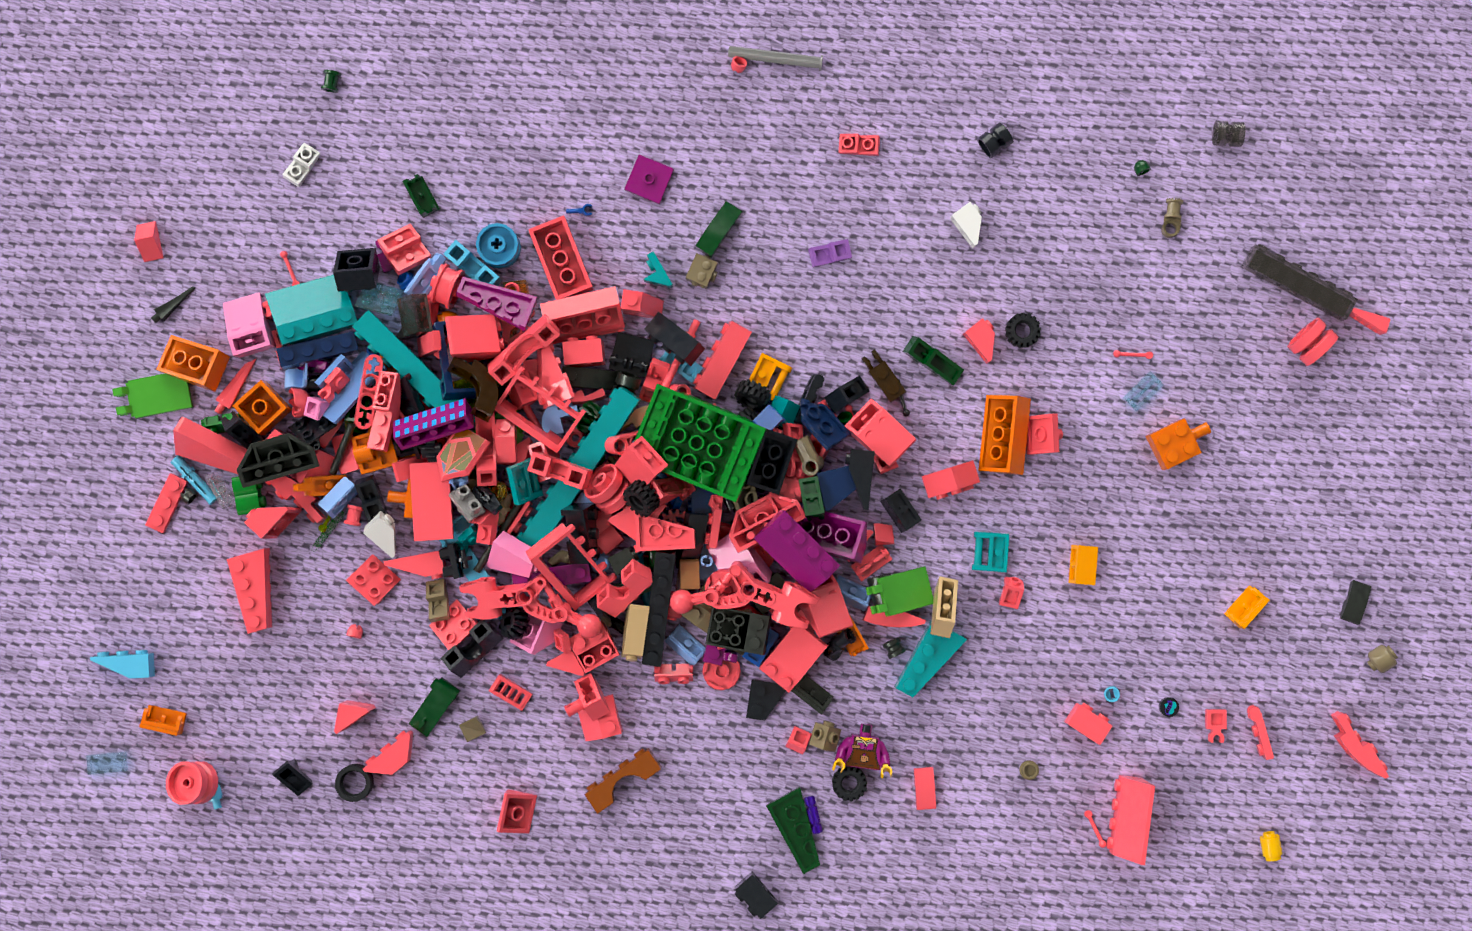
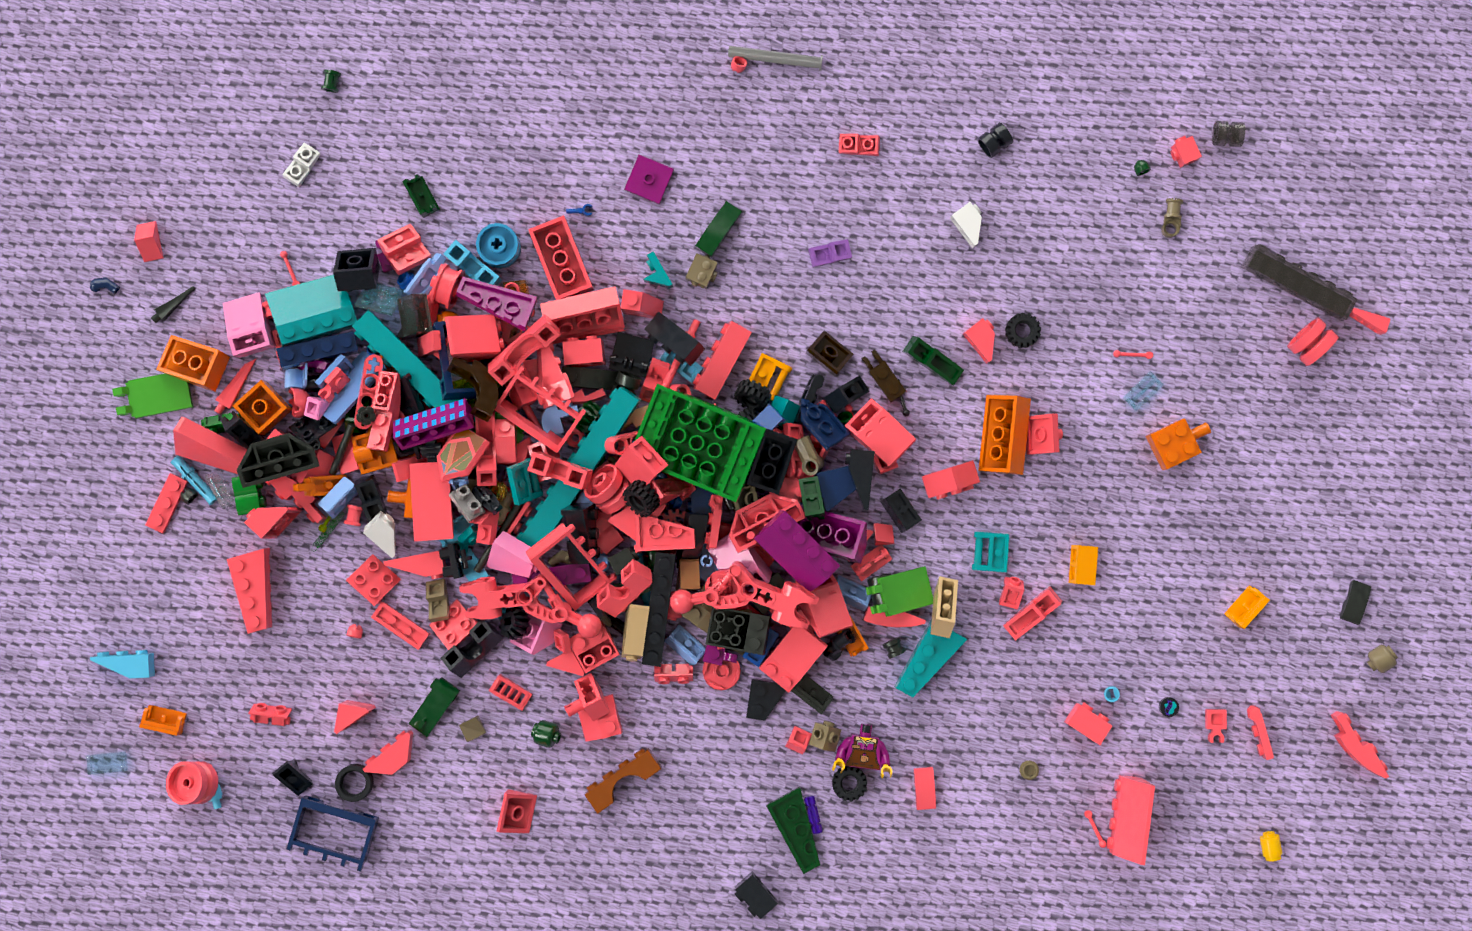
none -> dark blue arm [90,277,120,294]
none -> coral hinge [248,703,292,726]
none -> dark blue hinge [286,796,379,872]
none -> pearl dark grey plate [356,406,376,425]
none -> coral plate [371,601,430,650]
none -> dark green head [531,720,561,748]
none -> dark brown slope [806,330,854,377]
none -> coral slope [1003,586,1062,641]
none -> coral brick [1170,136,1202,168]

